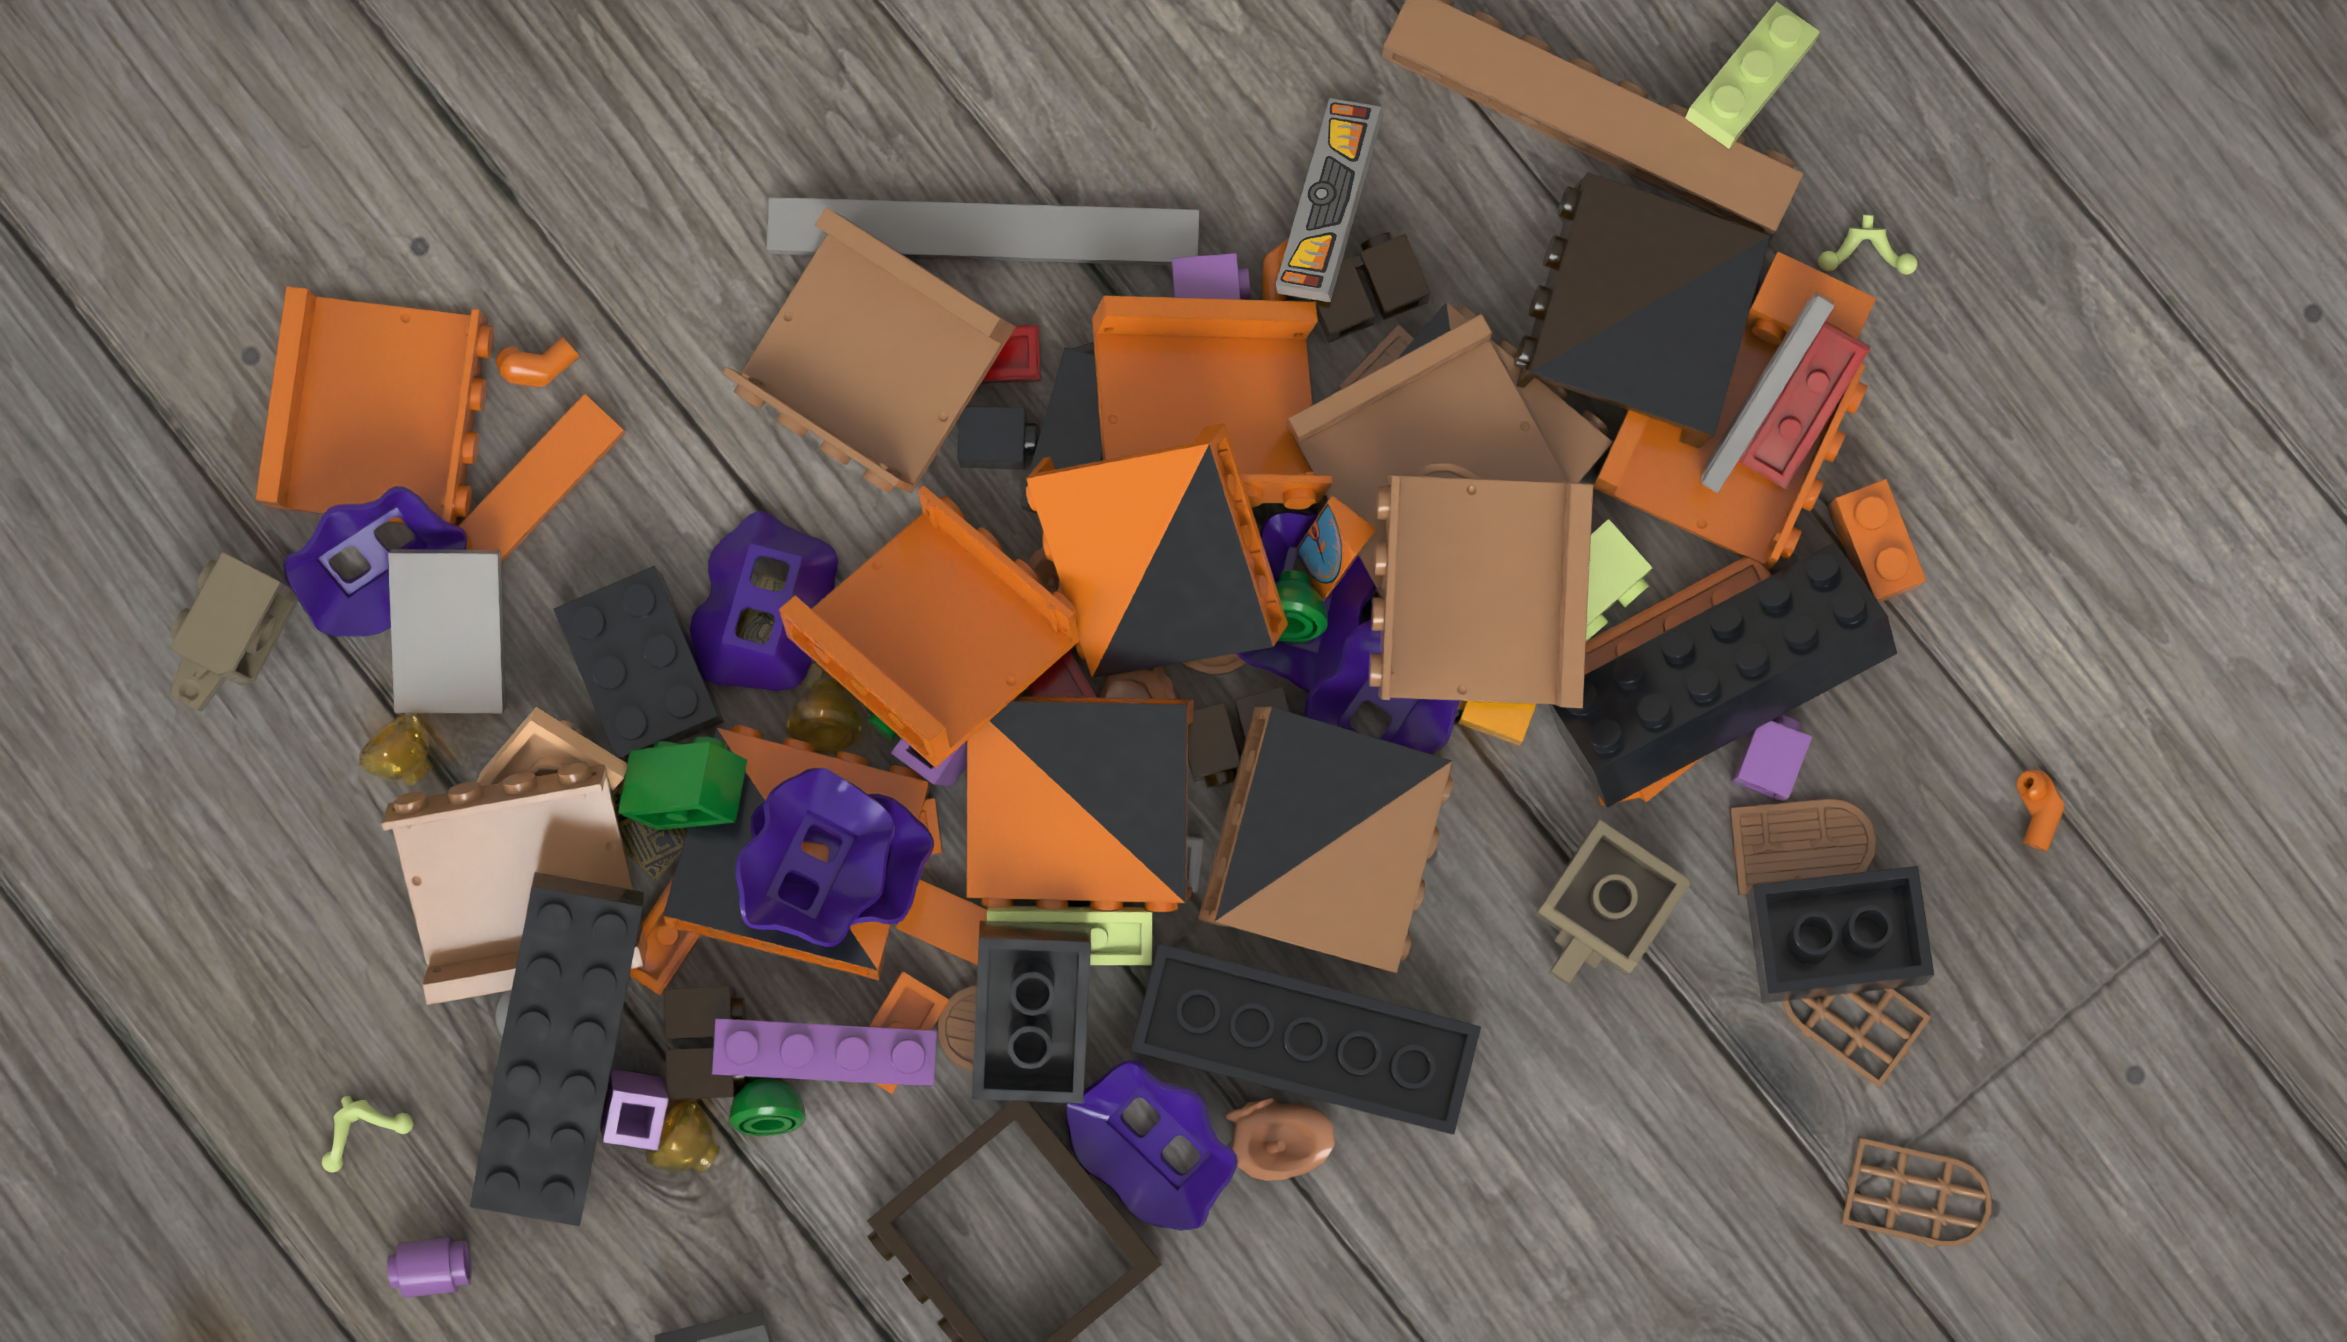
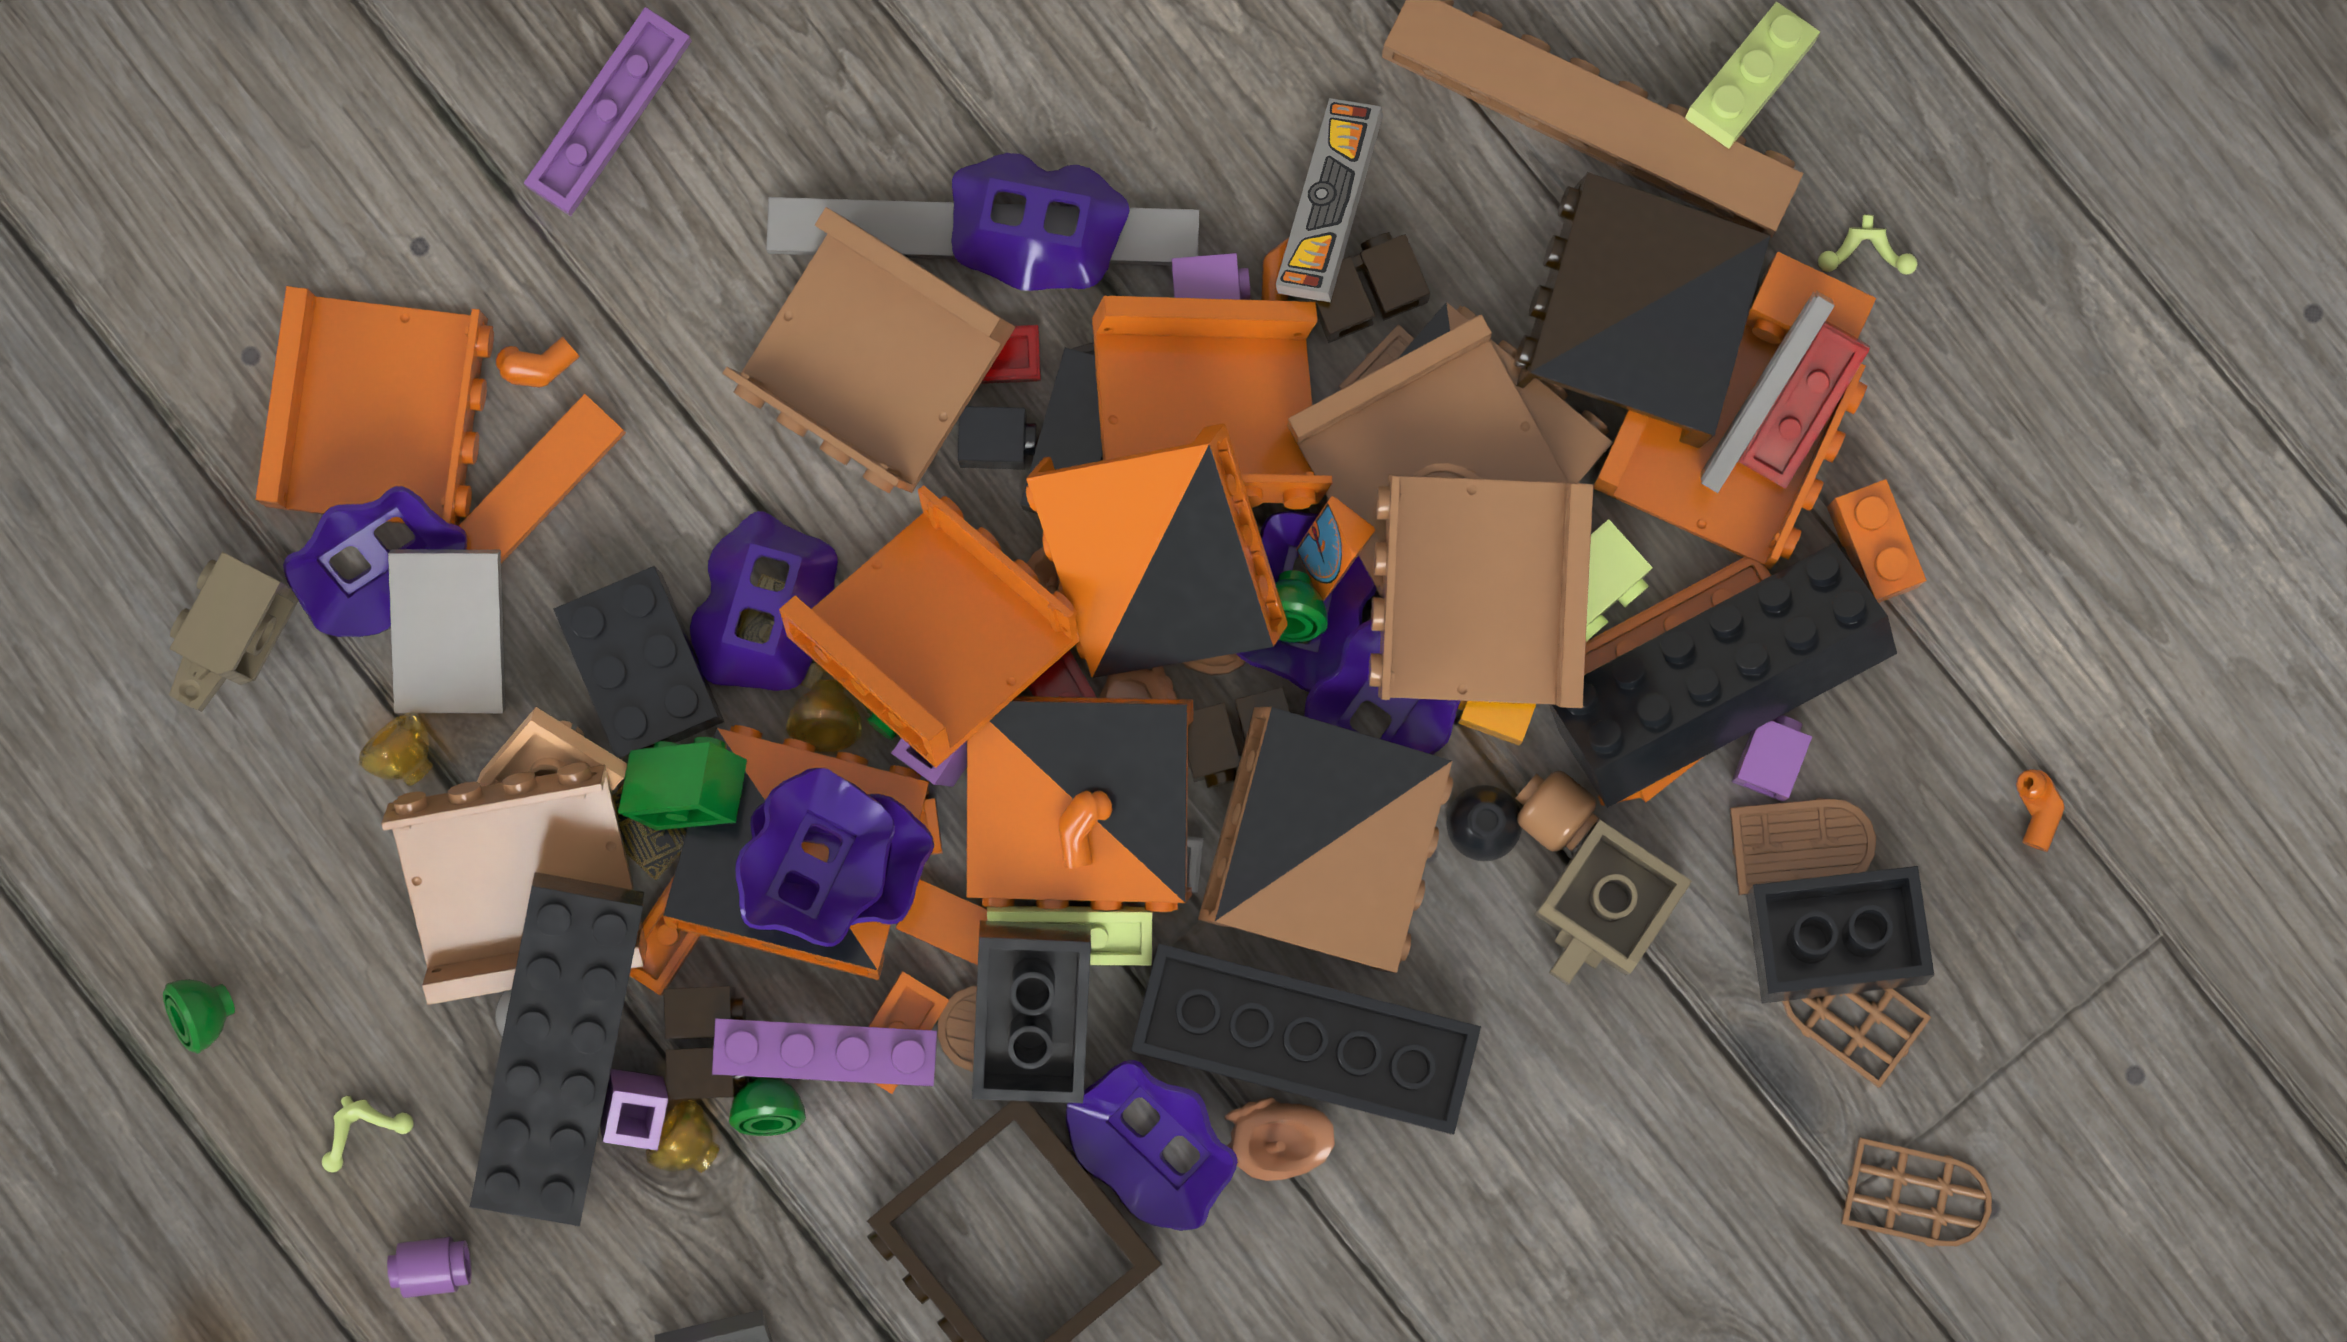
none -> green brick [163,979,235,1054]
none -> medium lavender plate [524,7,692,217]
none -> dark purple piece [951,153,1130,291]
none -> orange arm [1058,791,1112,868]
none -> black brick [1446,785,1522,861]
none -> medium nougat head [1516,771,1599,852]

